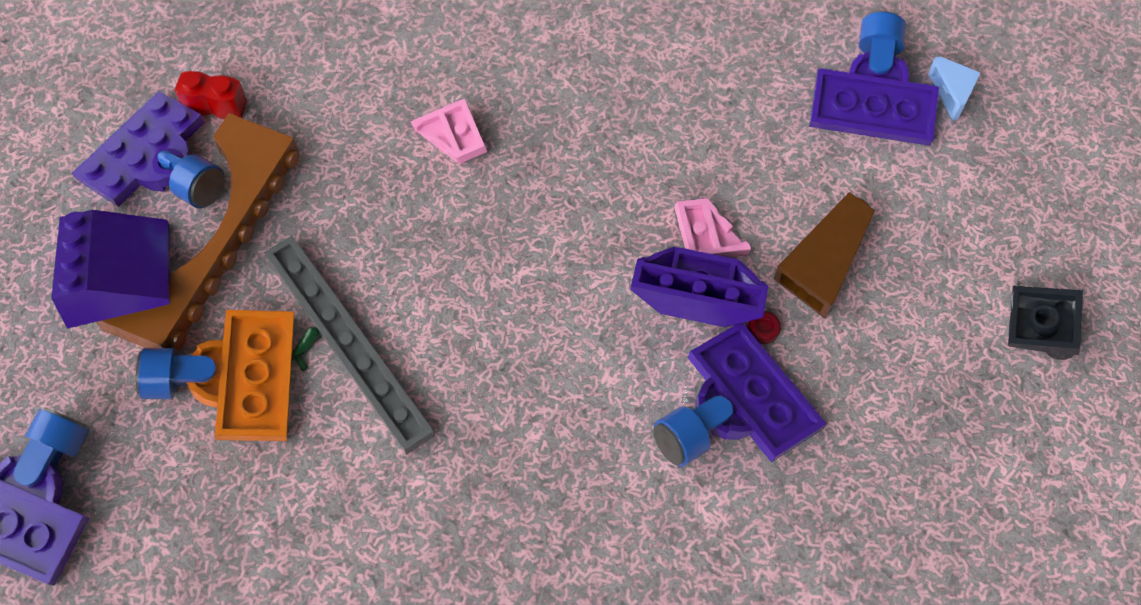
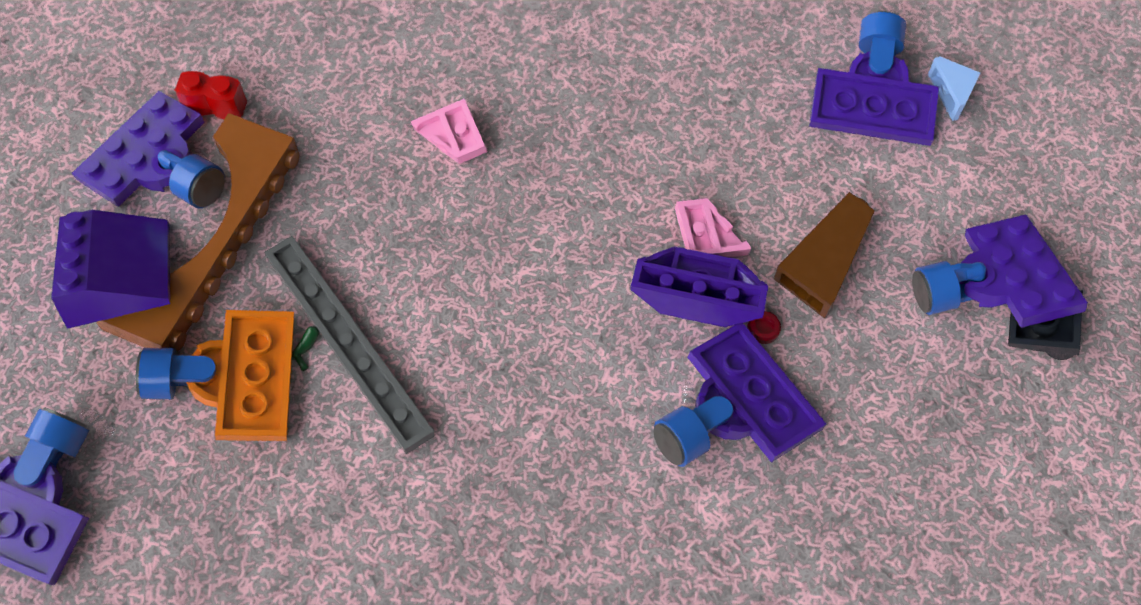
none -> dark purple plate [912,214,1088,327]

